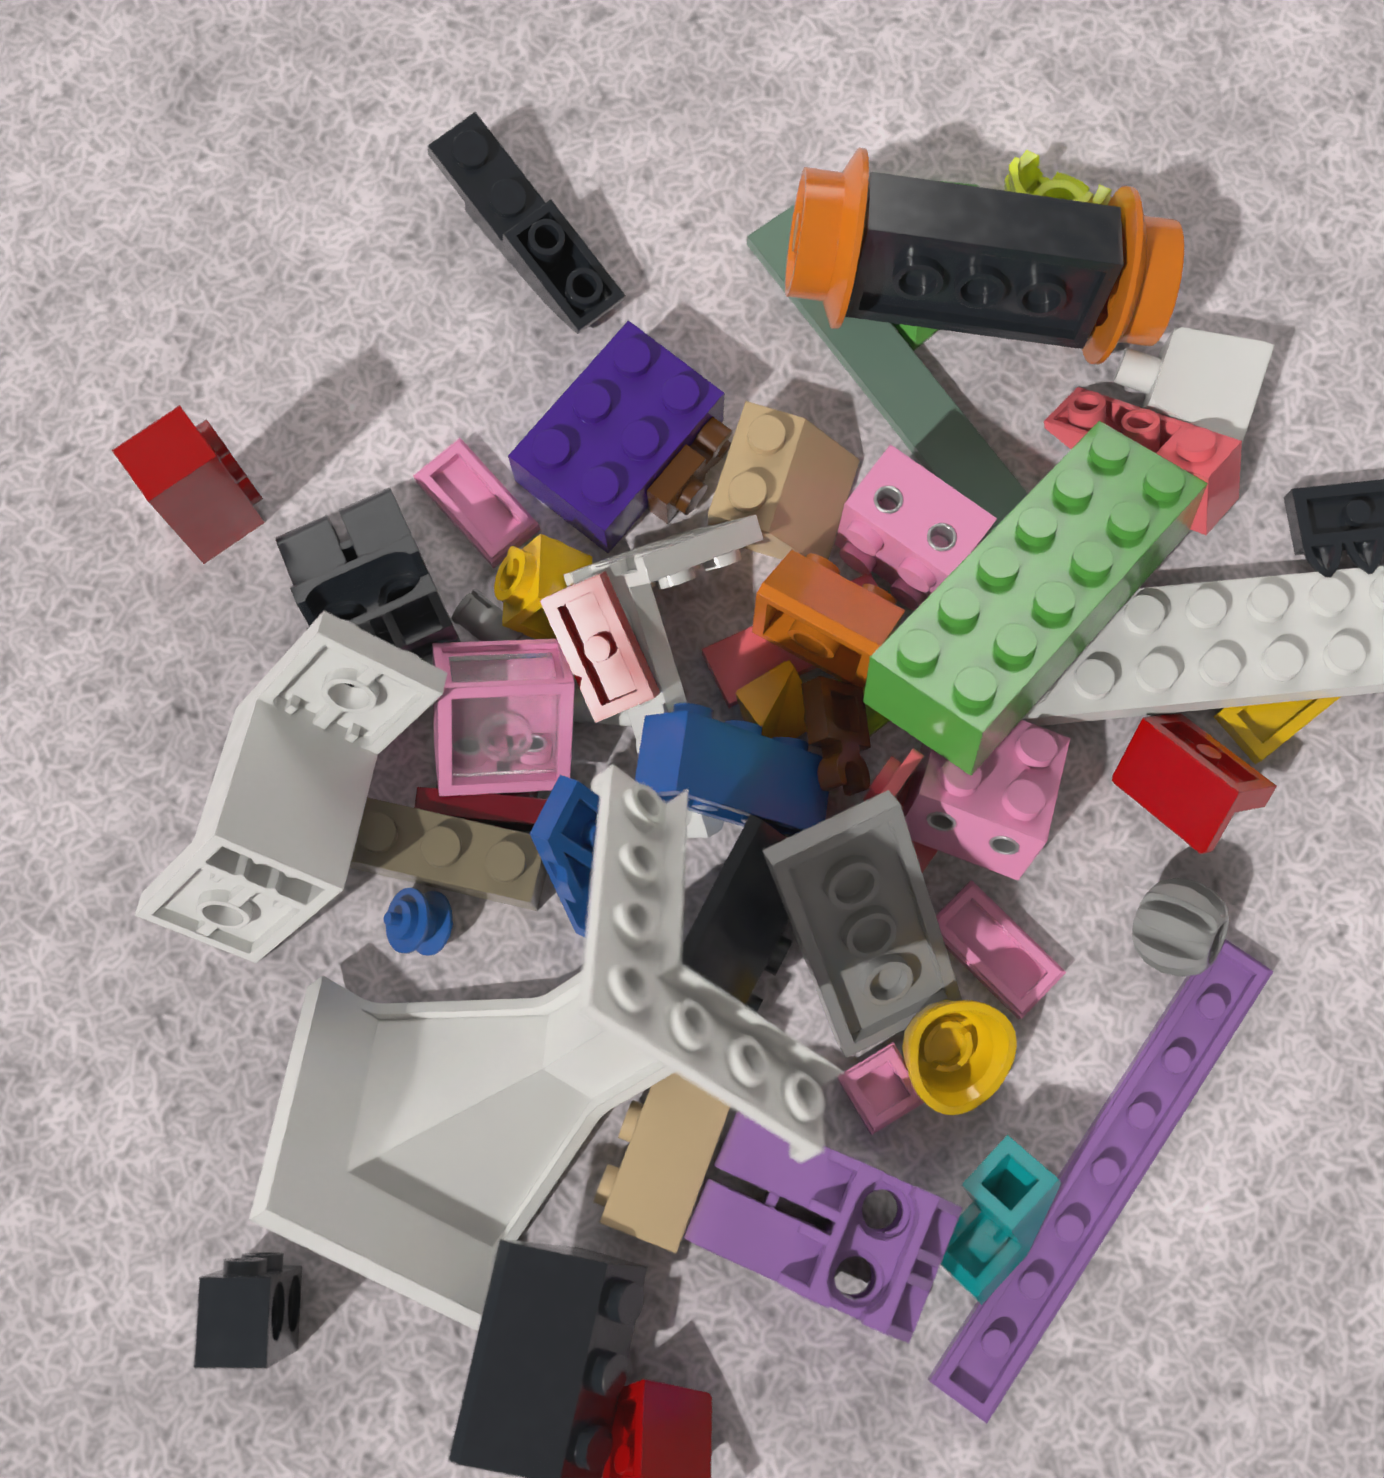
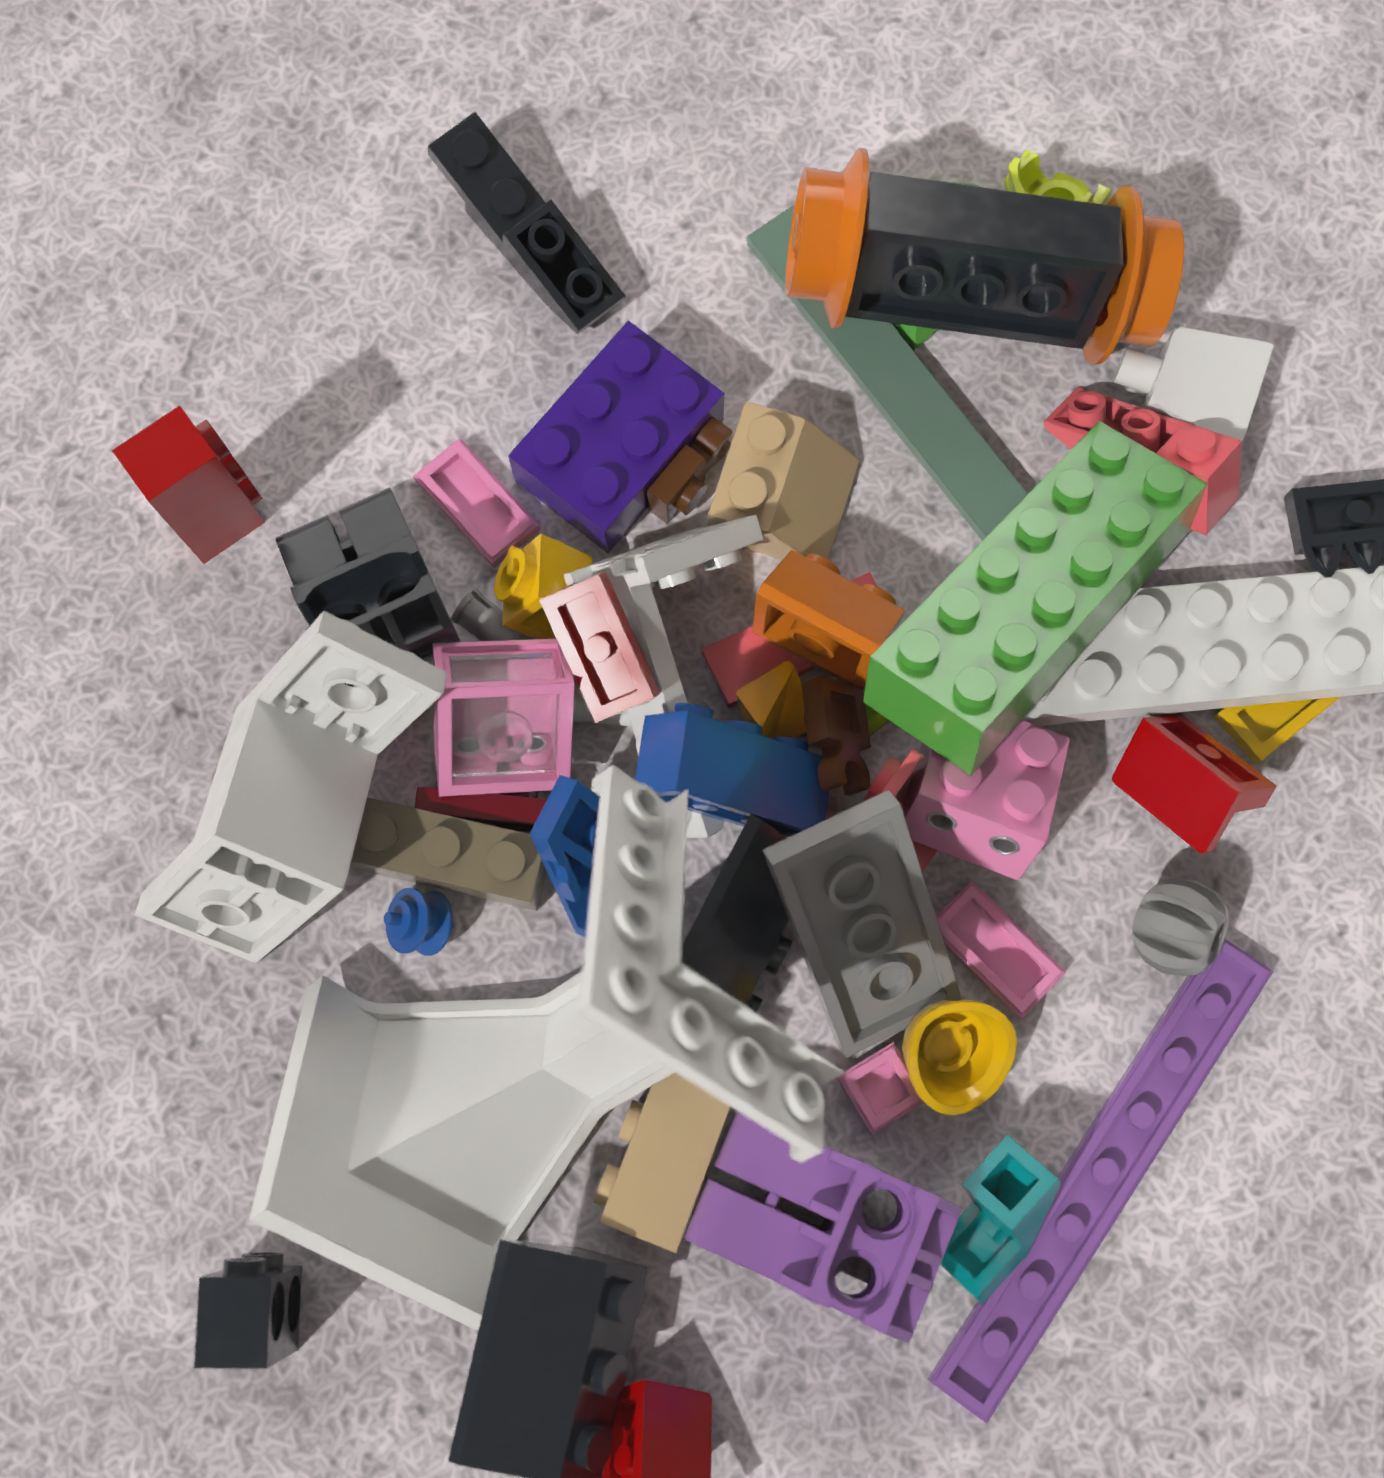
bright pink piece [835,444,997,611] -> none

